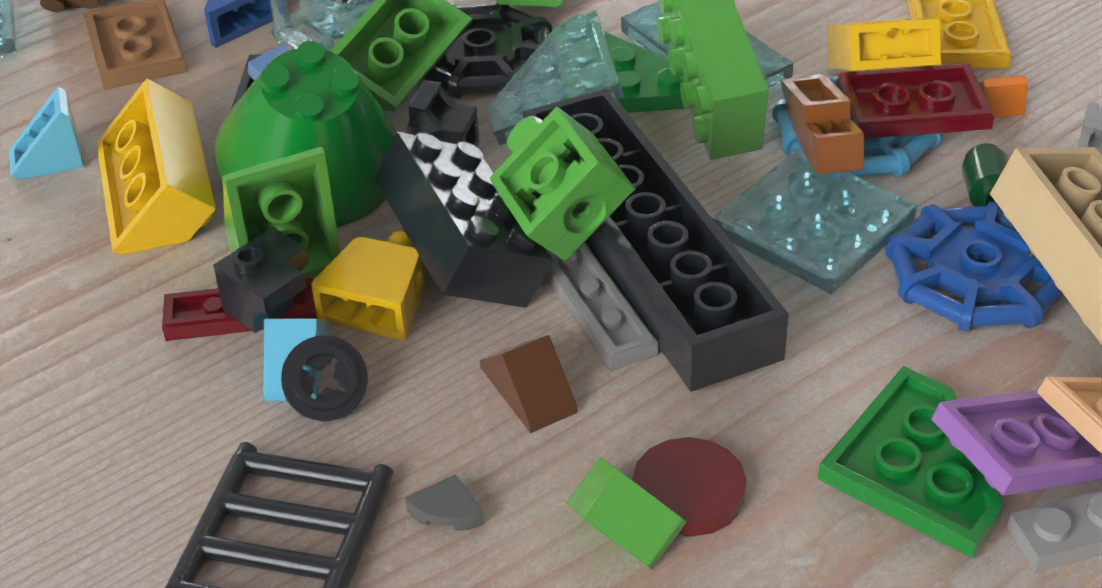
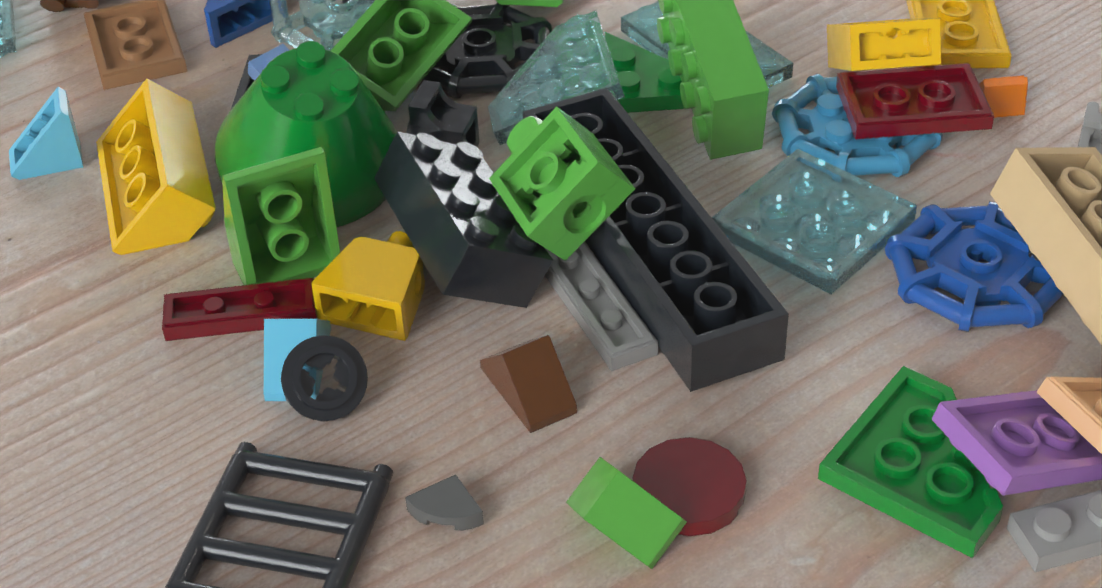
black brick [213,227,309,333] -> none
dark orange slope [781,75,864,174] -> none
dark green brick [961,143,1009,208] -> none

